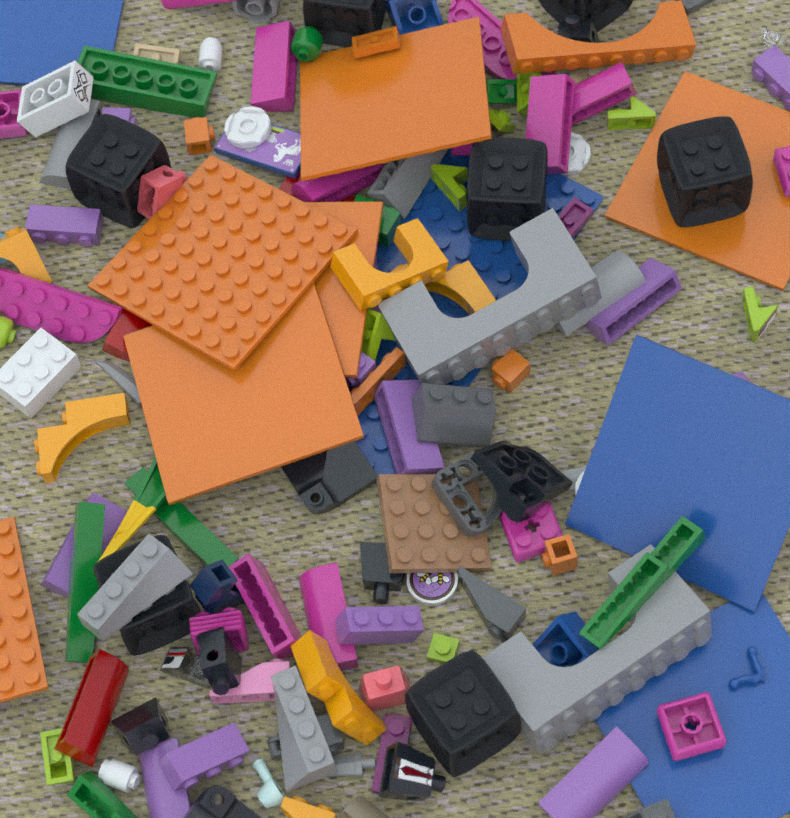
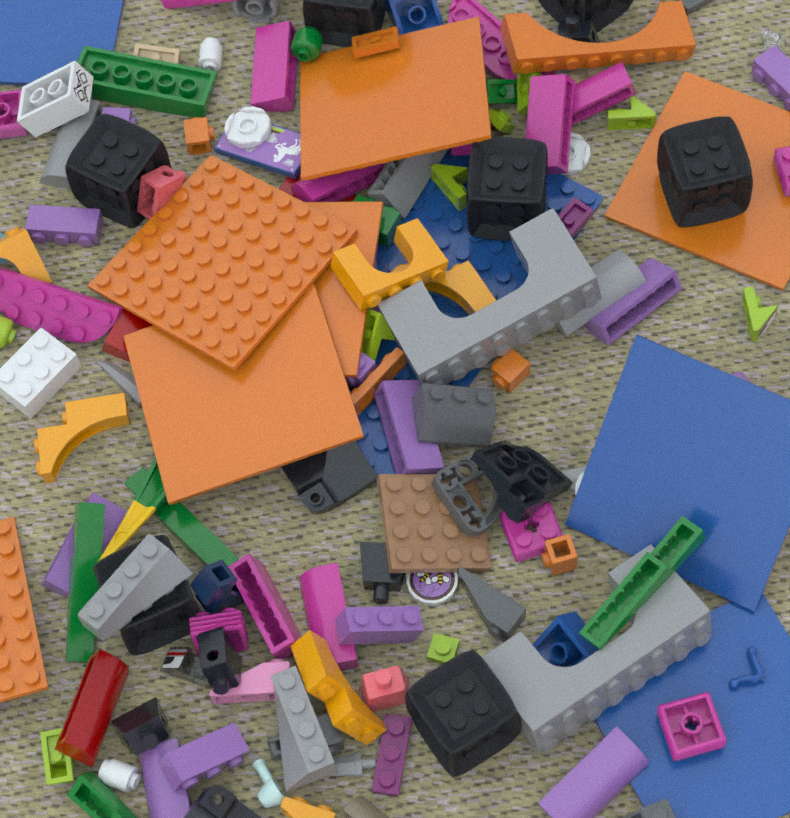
black torso [379,742,446,801] -> none

